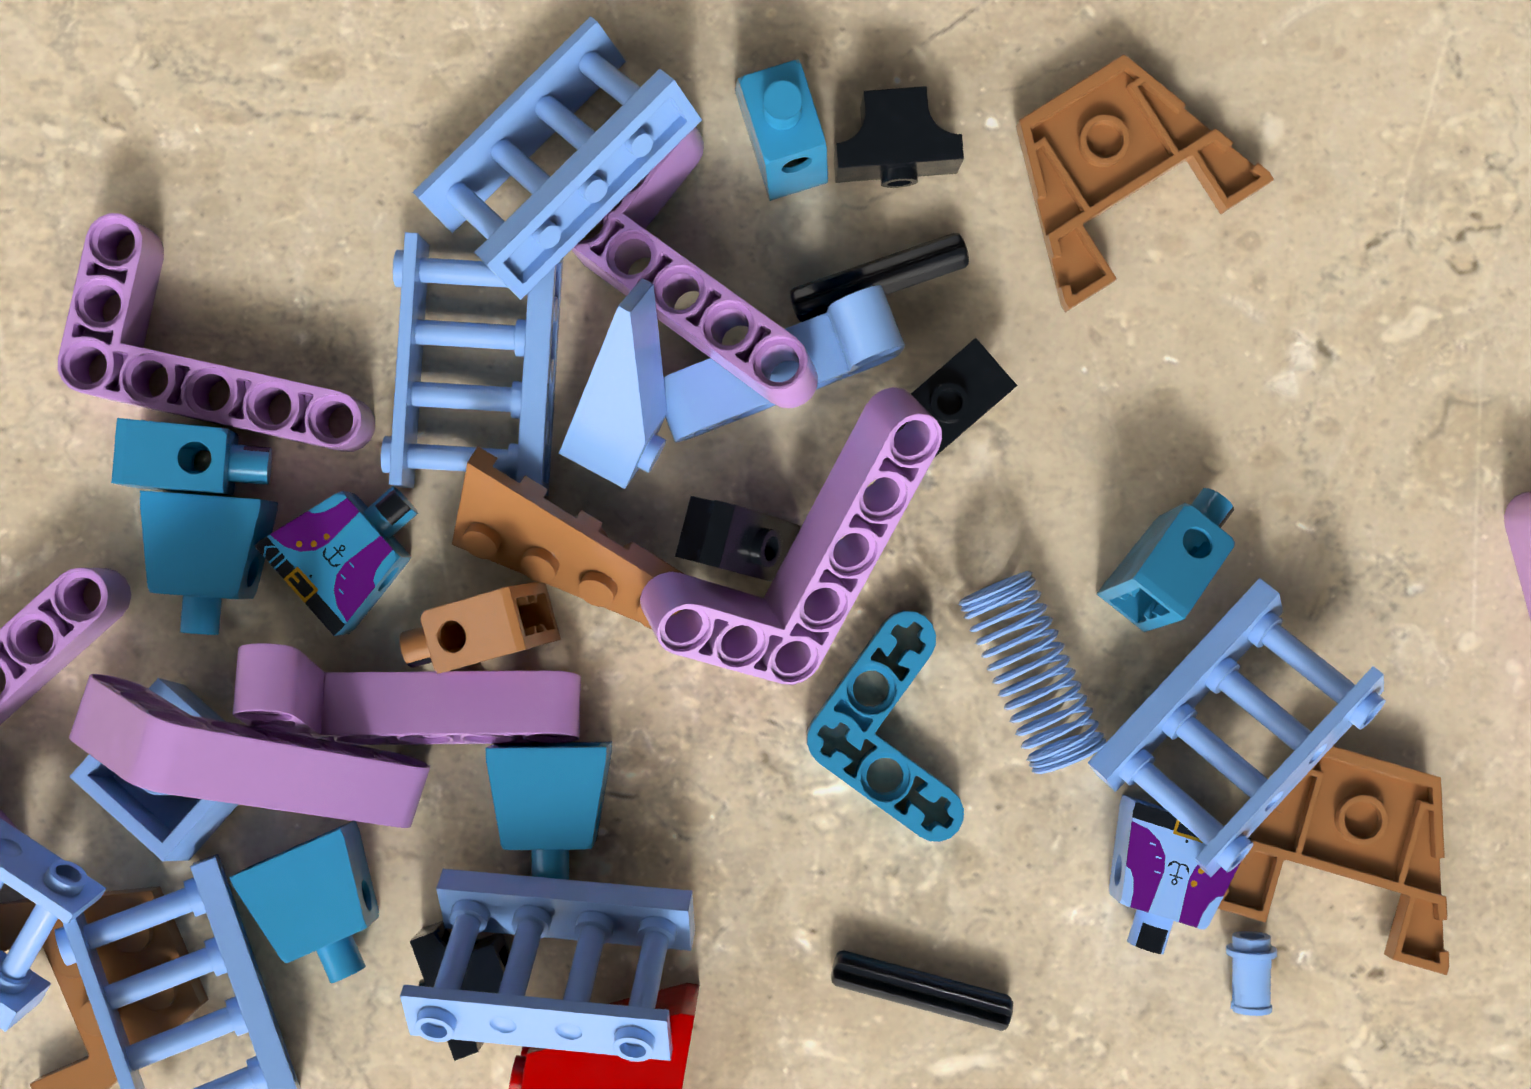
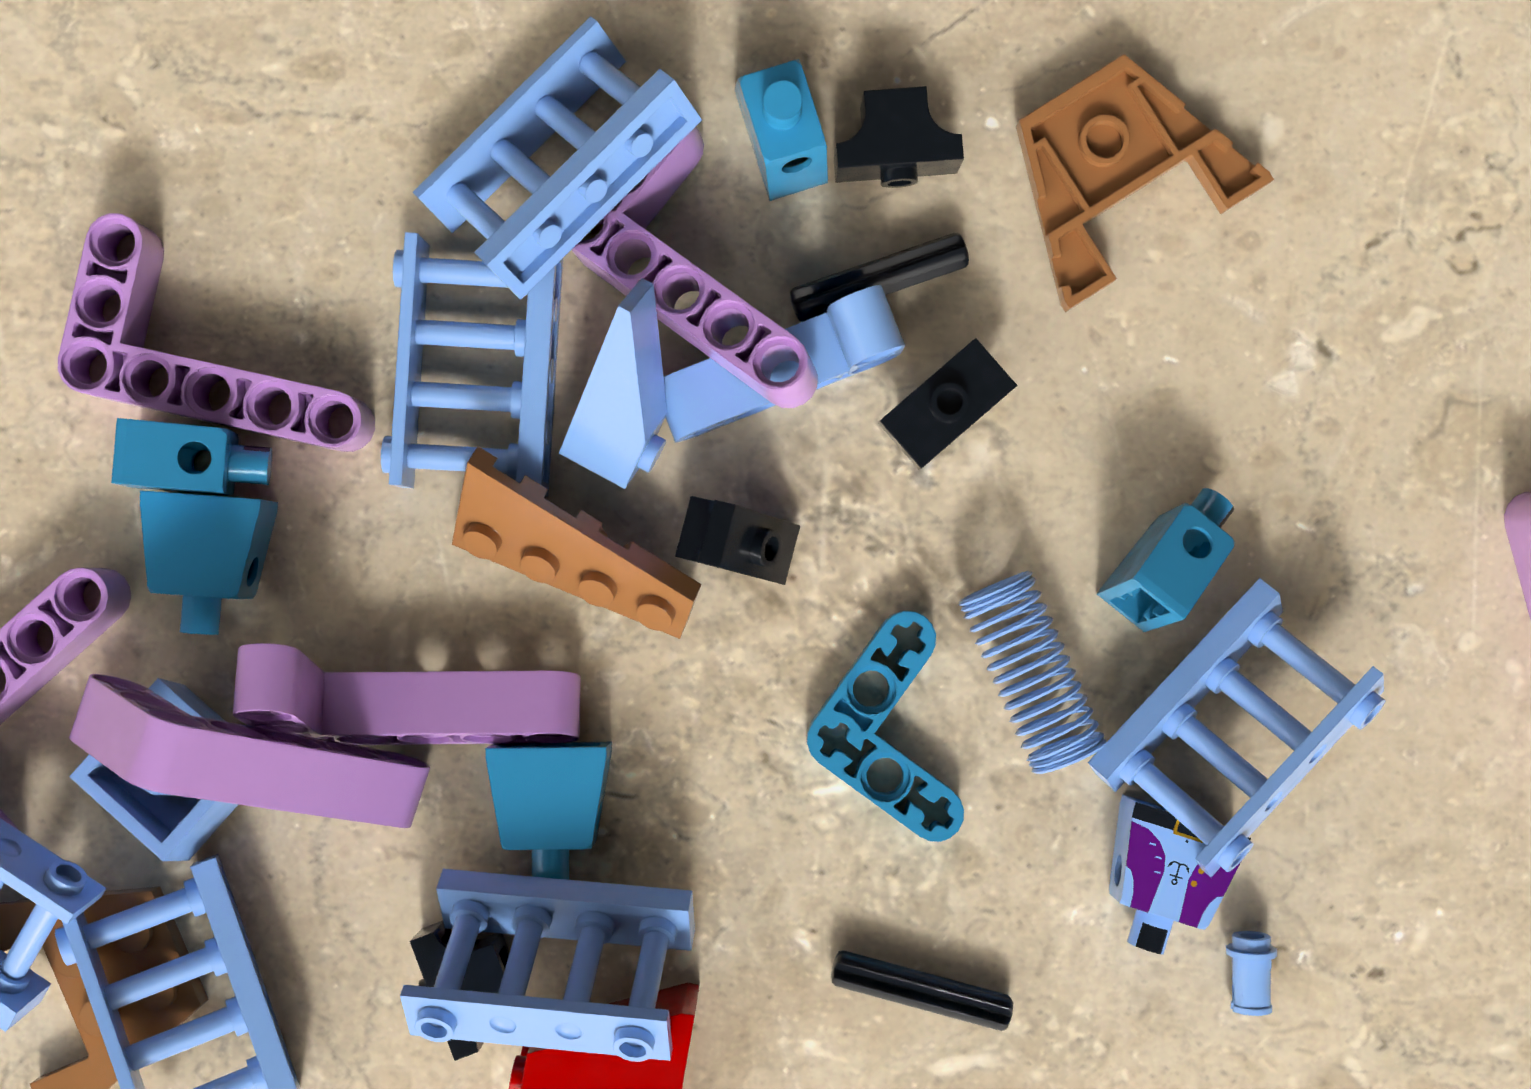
dark azure torso [229,821,379,983] -> none
torso [255,486,418,636] -> none
medium nougat torso [399,582,561,674] -> none
lavender beam [640,387,942,685] -> none
medium nougat wing [1218,746,1449,975] -> none

